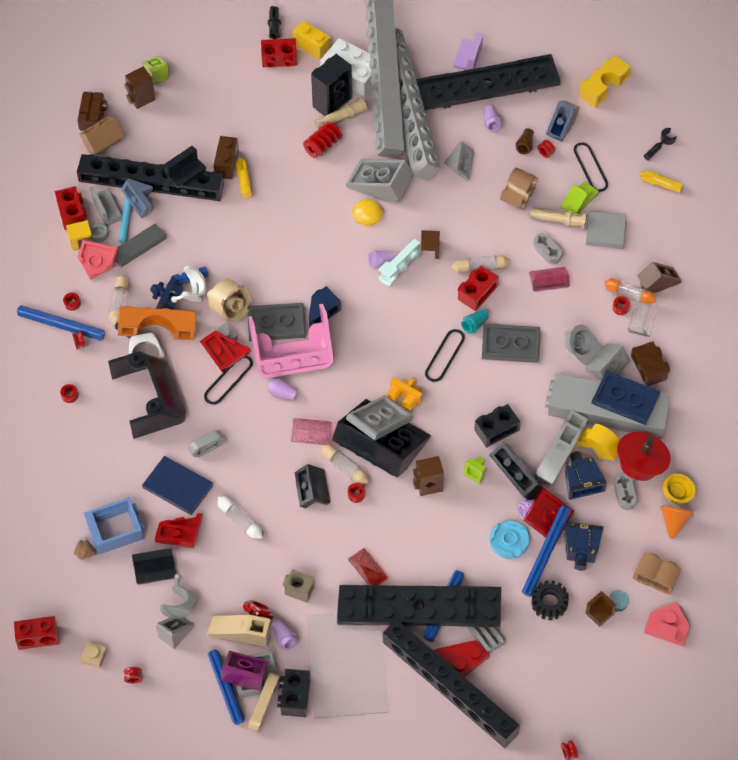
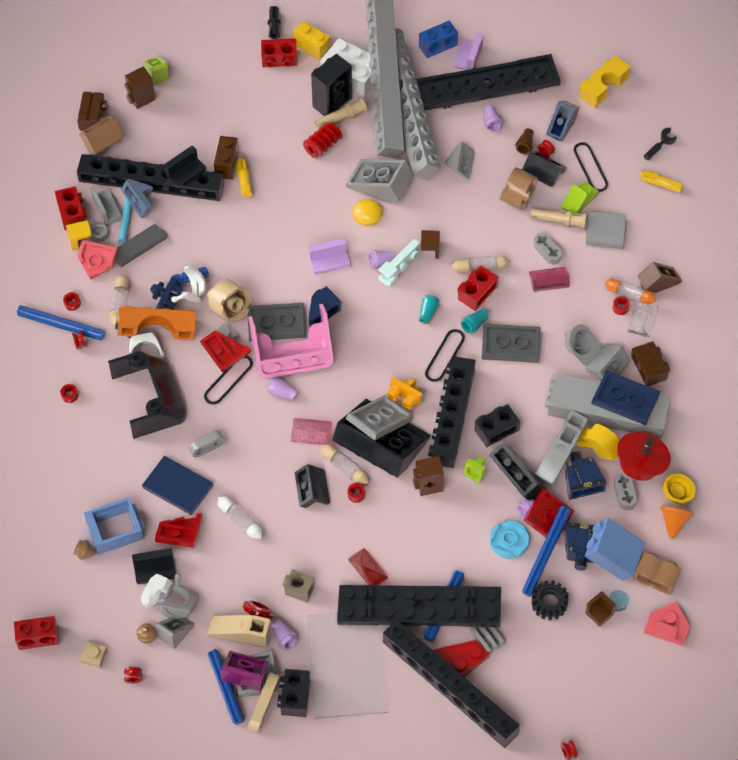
none -> medium nougat plate [136,623,157,644]
none -> white rock [141,574,173,608]
none -> lavender panel [308,238,350,274]
none -> blue brick [419,20,458,58]
none -> teal cone [419,295,440,324]
none -> black brick [428,356,476,468]
none -> black panel [522,151,566,187]
none -> medium blue brick [585,518,645,580]

